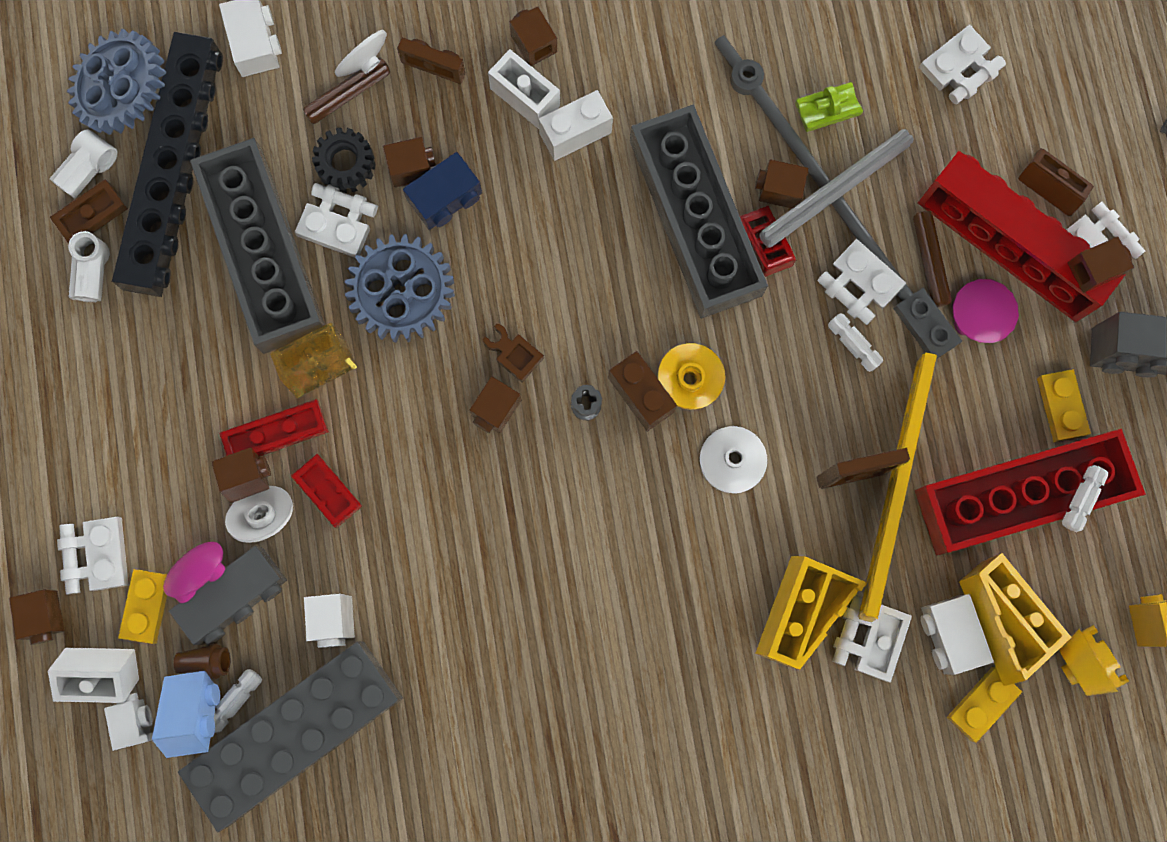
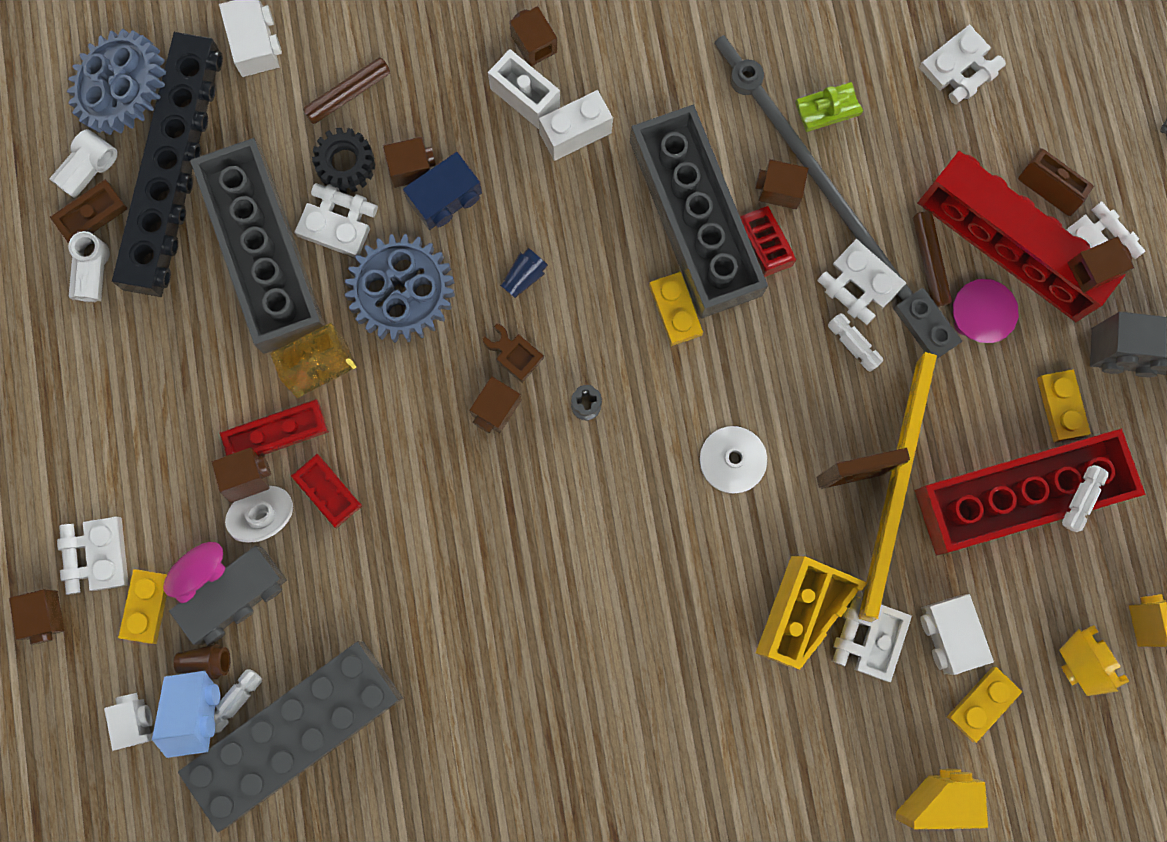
white brick [48,648,139,703] -> none
white brick [304,594,355,648] -> none
white dish [334,30,387,77] -> none
reddish brown plate [397,37,465,84] -> none
reddish brown brick [608,351,678,432] -> none
yellow dish [658,343,725,410] -> none
light grey axle [759,129,914,247] -> none
yellow wedge [959,553,1072,686] -> none
none -> dark blue cone [500,248,548,298]
none -> yellow plate [649,272,703,346]
none -> yellow slope [896,769,988,830]

